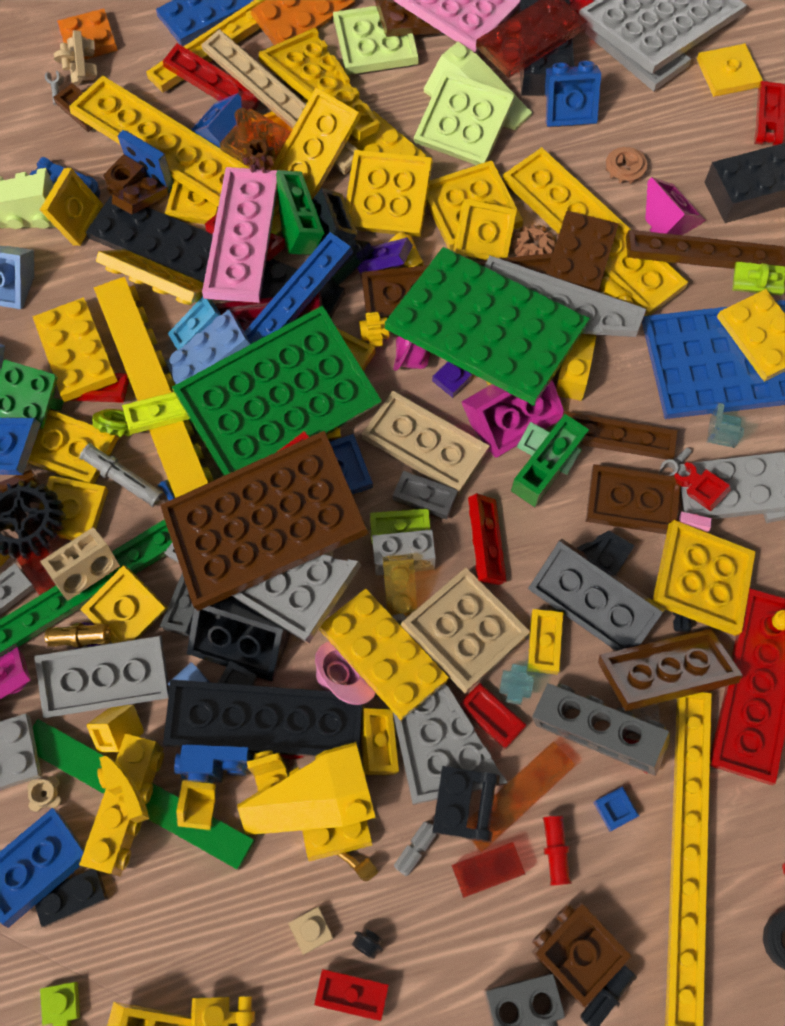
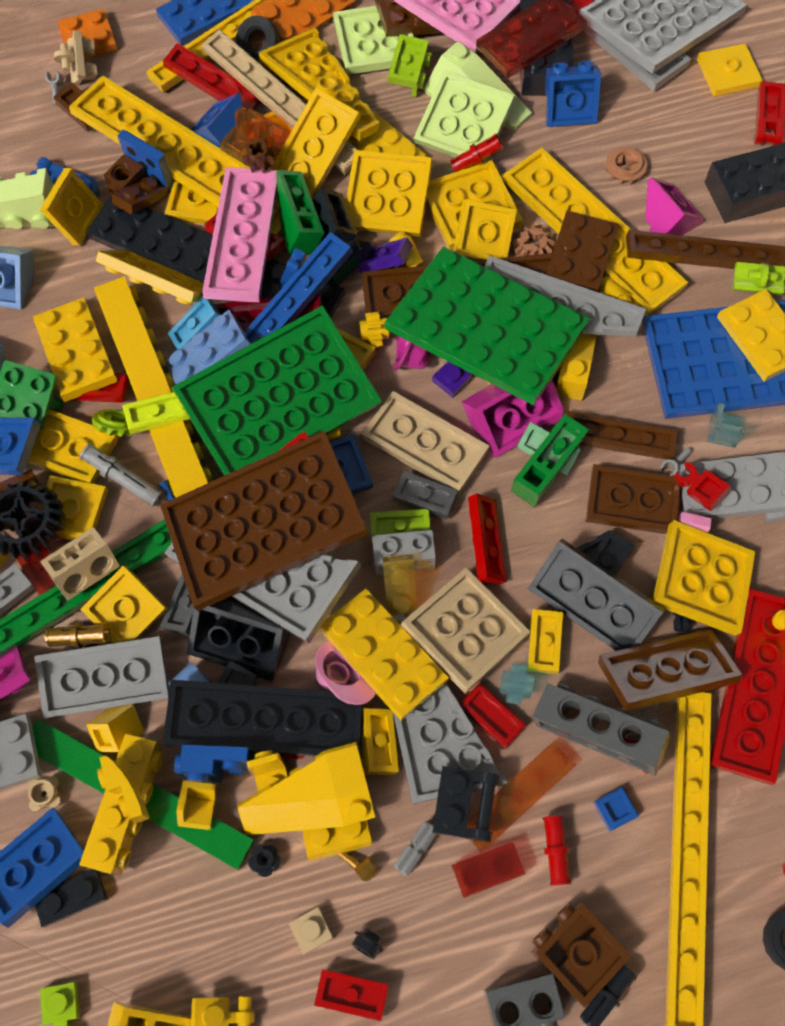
none -> black tyre [236,16,280,63]
none -> black plate [248,843,281,877]
none -> blue plate [279,248,305,288]
none -> lime bracket [388,34,432,97]
none -> red pin [450,133,504,172]

